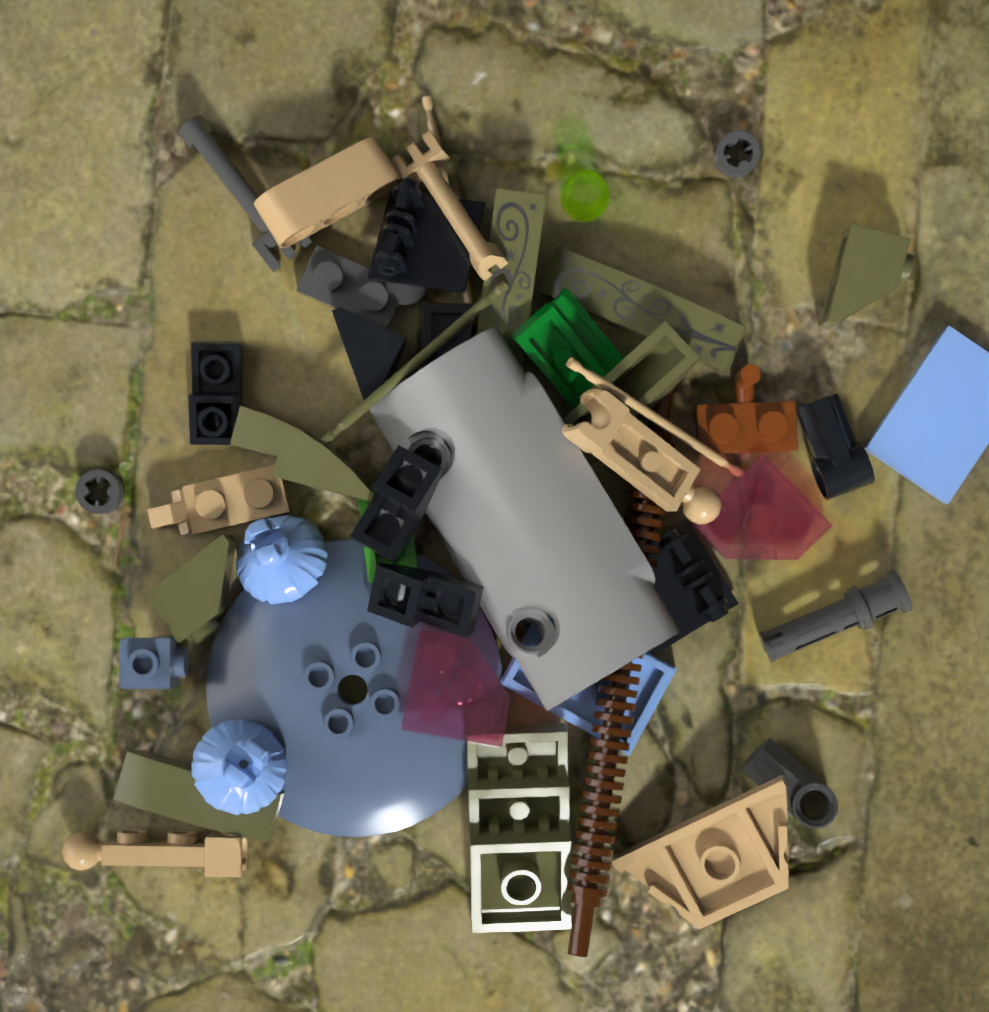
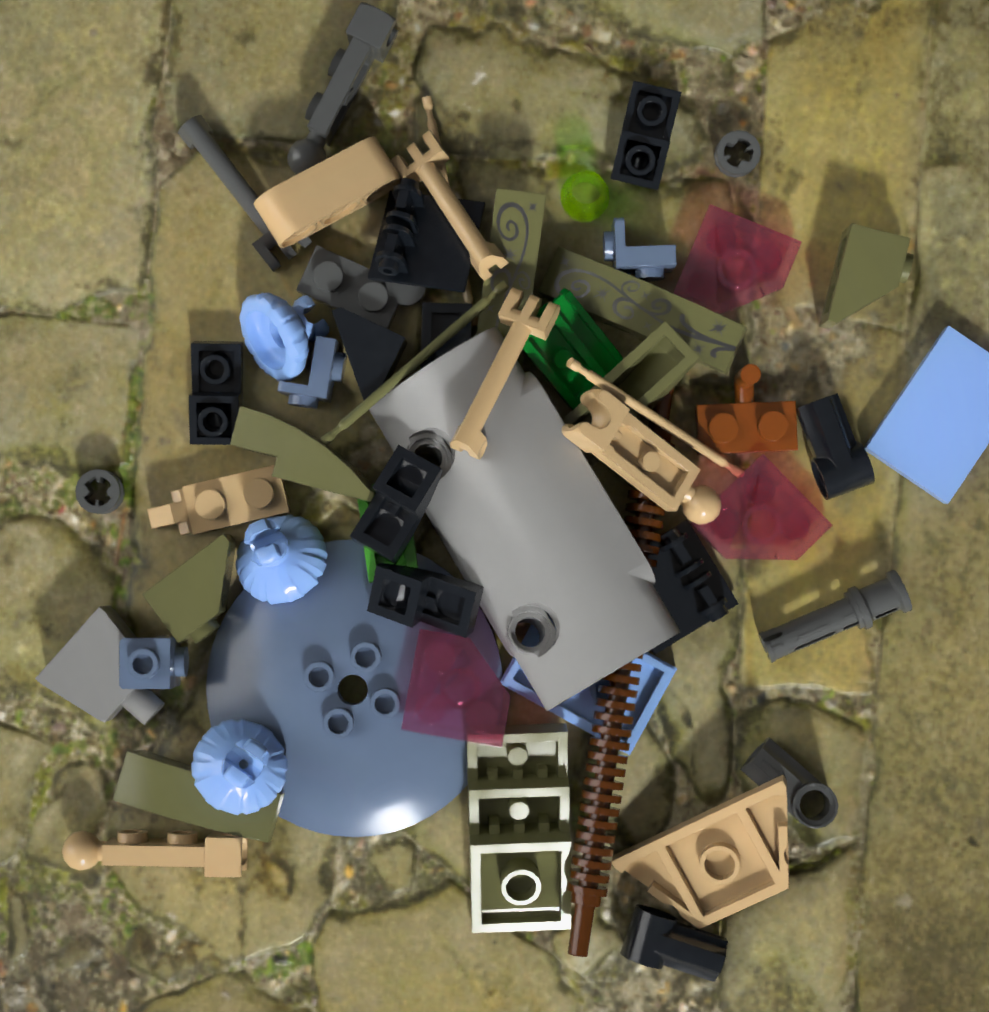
none -> light grey torso [35,605,165,726]
none -> light blue hair [239,293,329,381]
none -> sand blue bracket [277,336,347,409]
none -> dark grey plate [287,2,399,175]
none -> tan hinge [450,287,560,460]
none -> sand blue bracket [603,217,677,282]
none -> black slope [610,81,682,190]
none -> black piece [620,904,728,982]
none -> clear pink plate [673,204,802,315]

